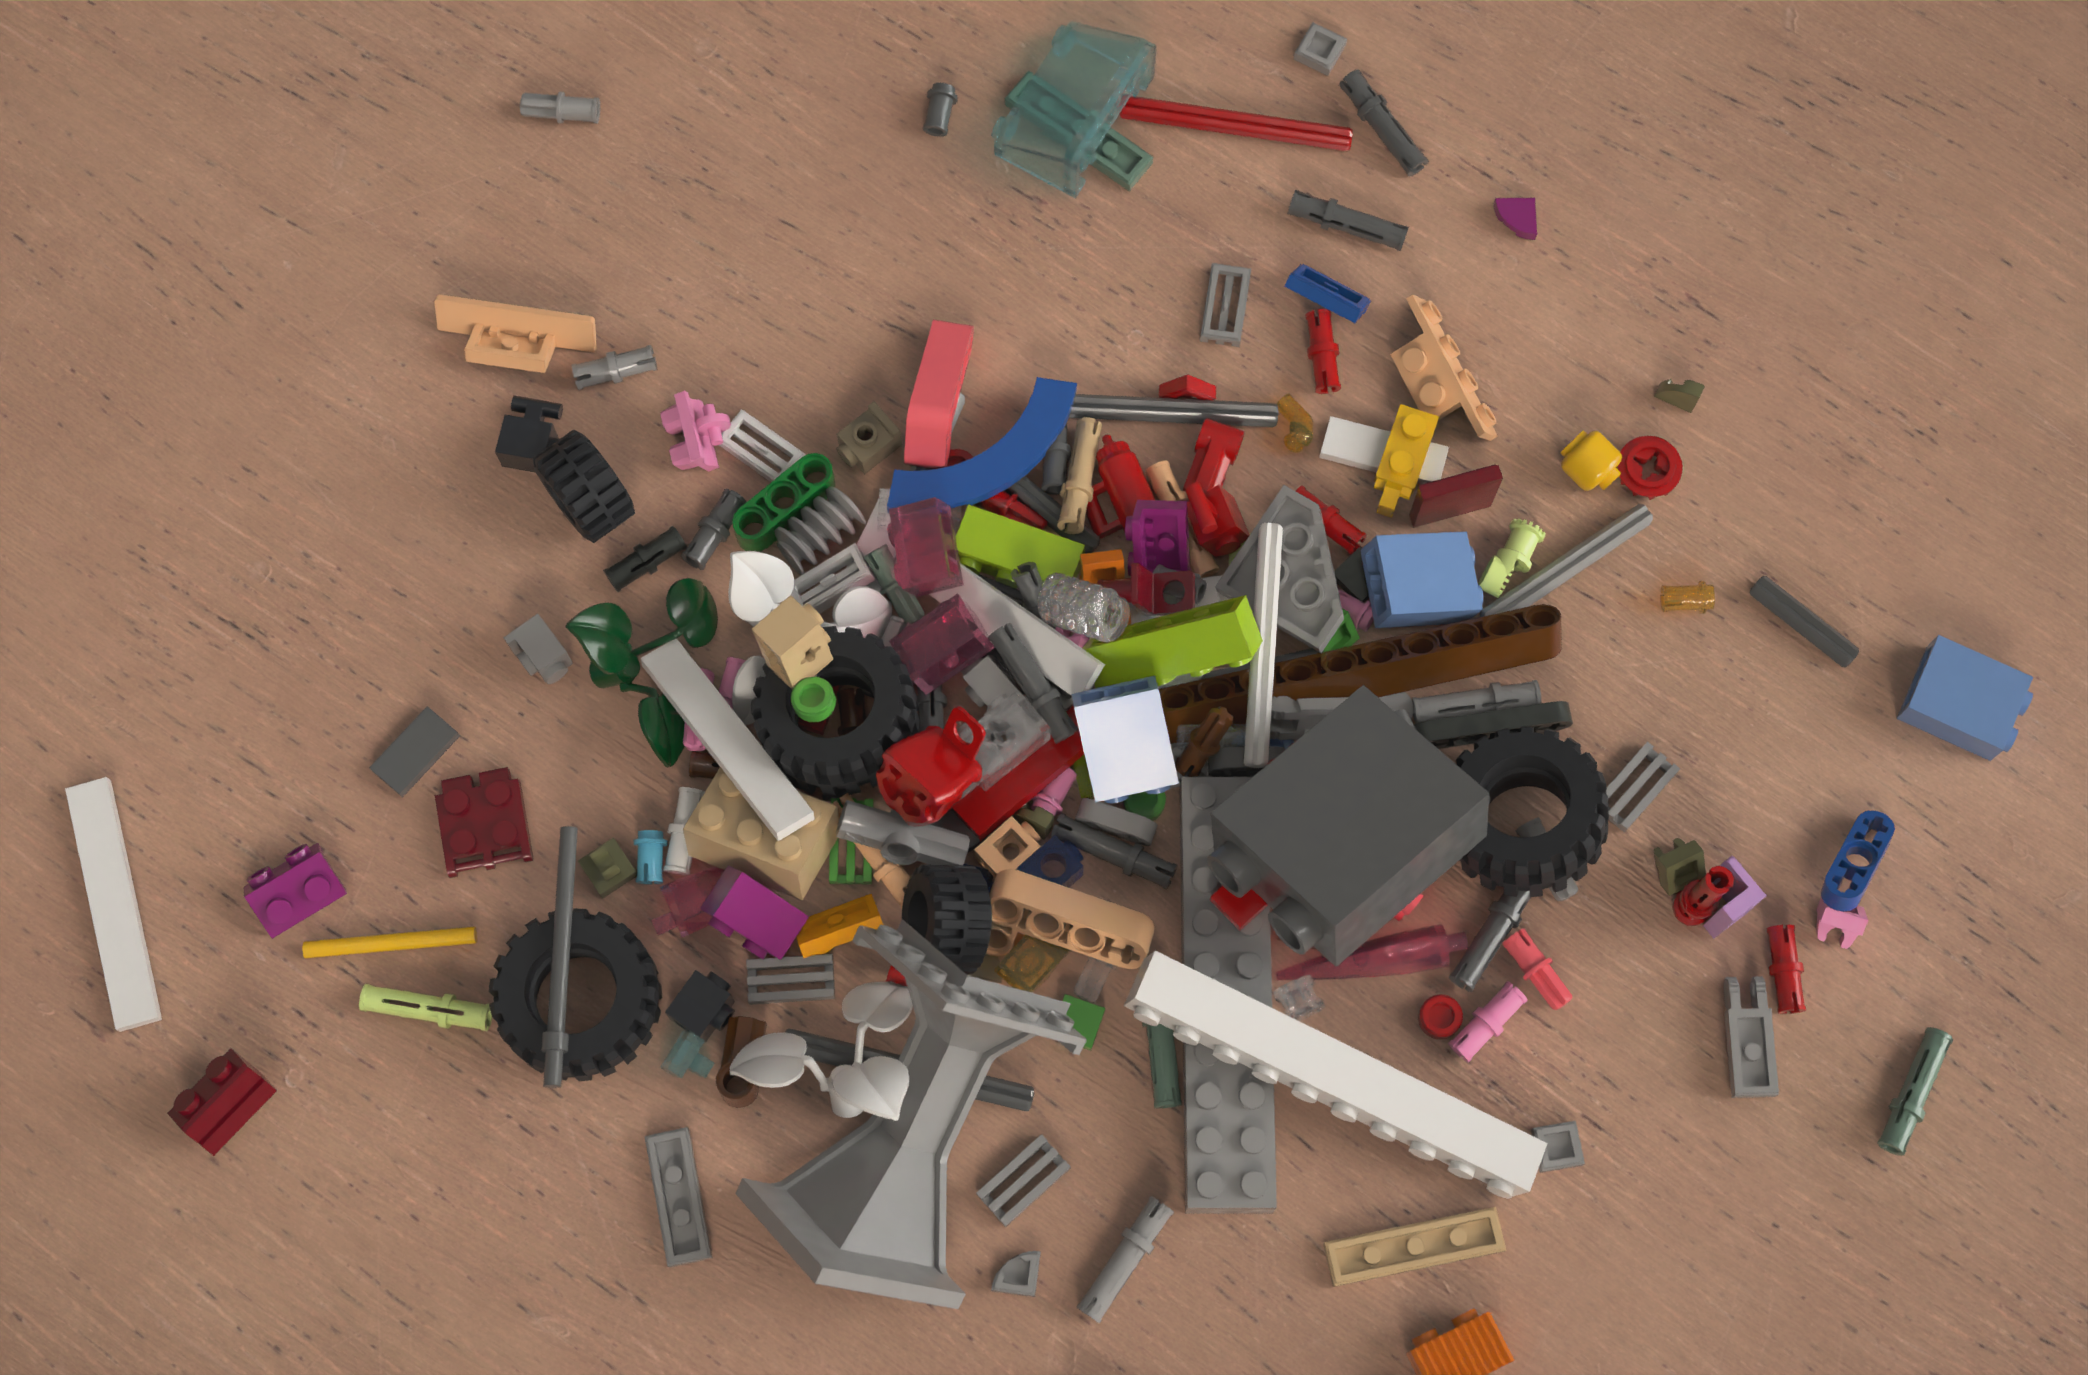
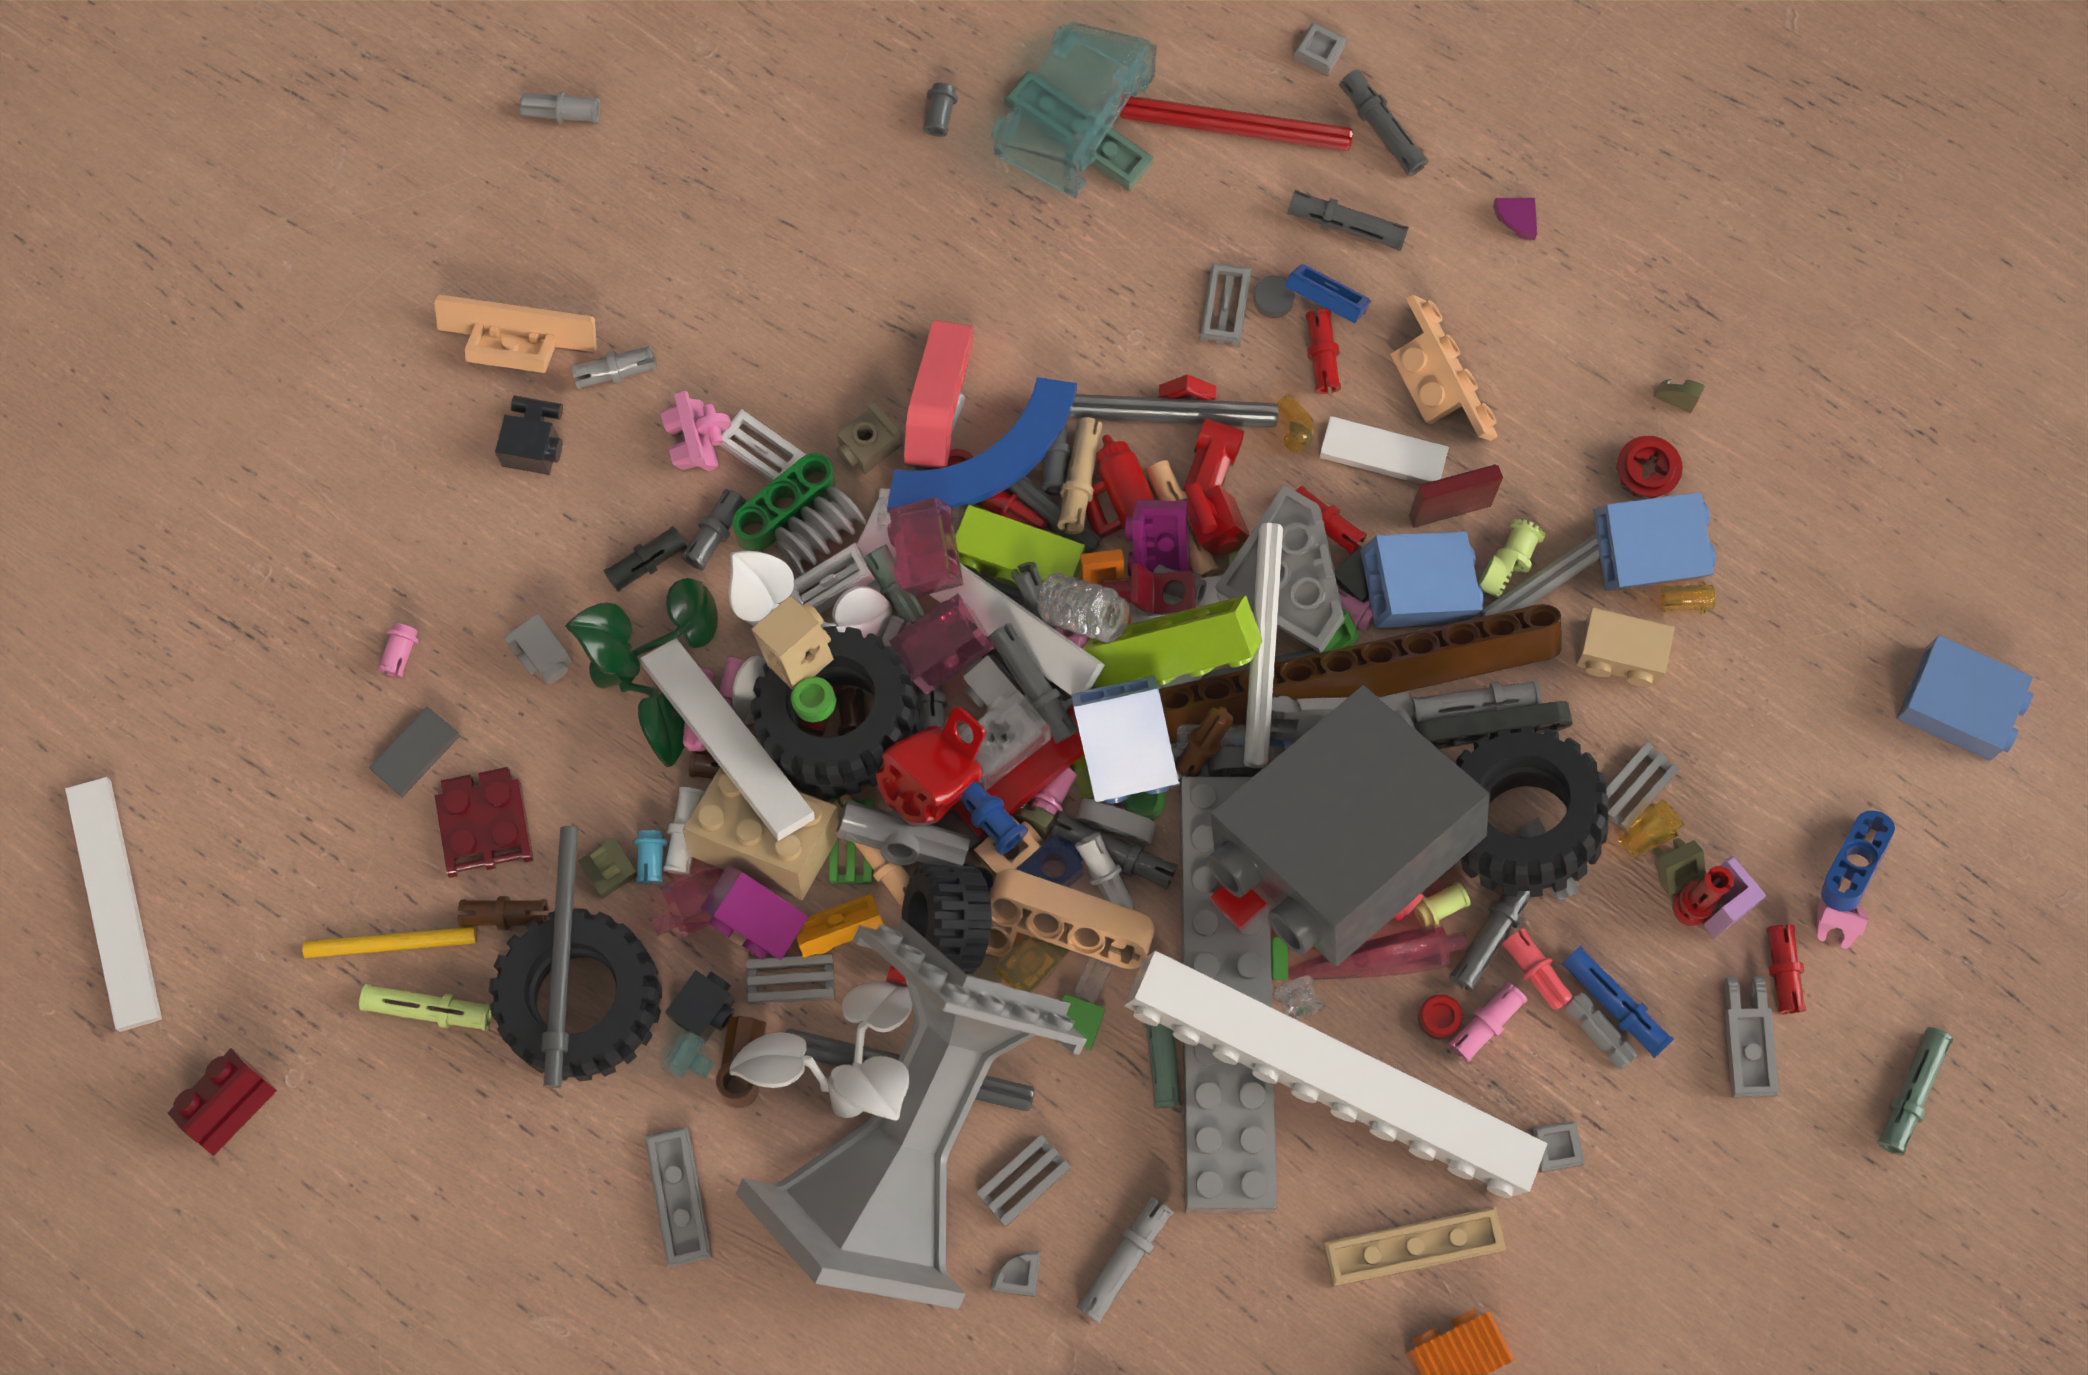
magenta bracket [243,843,347,939] -> none
black tyre [532,430,635,543] -> none
yellow hinge [1374,404,1439,518] -> none
yellow head [1560,430,1622,491] -> none
dark grey axle [1750,576,1859,668] -> none
none -> bright pink pin [377,623,419,679]
none -> reddish brown pin [458,896,549,930]
none -> blue pin [960,782,1028,855]
none -> white axle [1075,833,1134,910]
none -> dark grey tile [1254,276,1295,318]
none -> bright green tile [1271,937,1288,980]
none -> yellowish green pin [1413,881,1471,928]
none -> blue pin [1561,946,1674,1058]
none -> light grey axle [1565,992,1637,1069]
none -> tan brick [1576,608,1675,687]
none -> medium blue brick [1593,492,1716,591]
none -> clear yellow cone [1618,799,1684,859]

